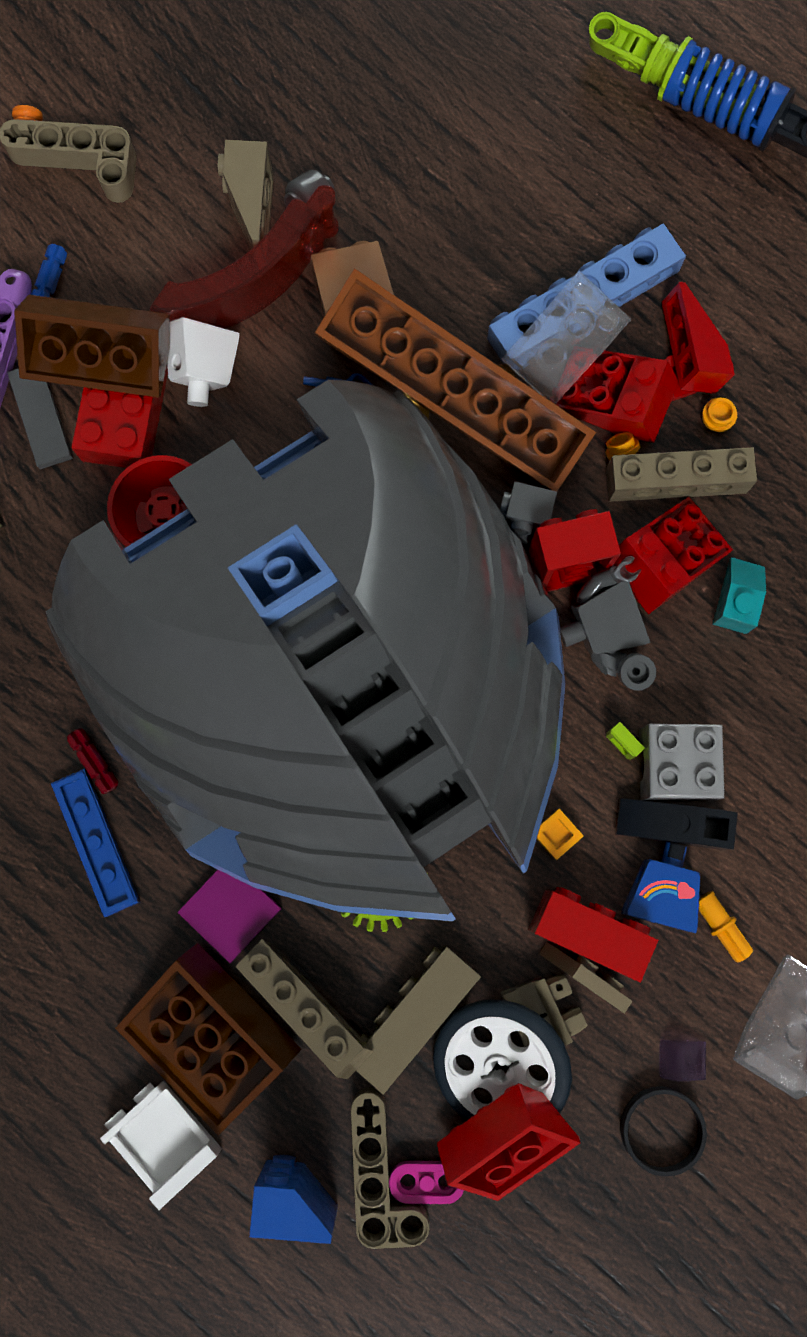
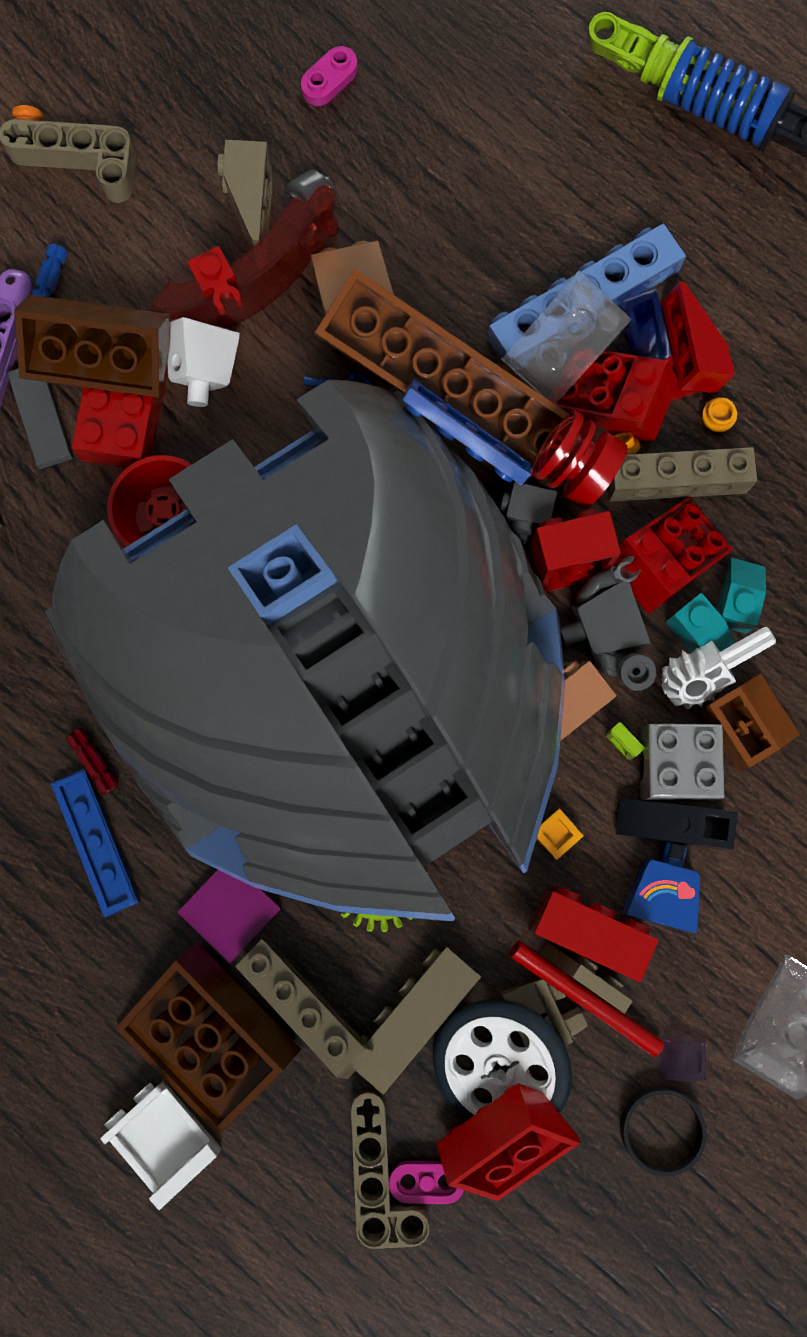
blue slope [250,1155,338,1244] -> none
light orange axle [699,890,753,963] -> none
none -> red plate [187,246,242,315]
none -> dark pink plate [301,46,358,106]
none -> blue plate [402,379,531,486]
none -> red piece [509,940,664,1057]
none -> red wheel [532,410,628,509]
none -> nougat slope [560,660,616,741]
none -> clear blue slope [618,289,672,360]
none -> white gear [661,627,776,710]
none -> teal slope [666,593,735,653]
none -> dark orange slope [699,674,800,771]

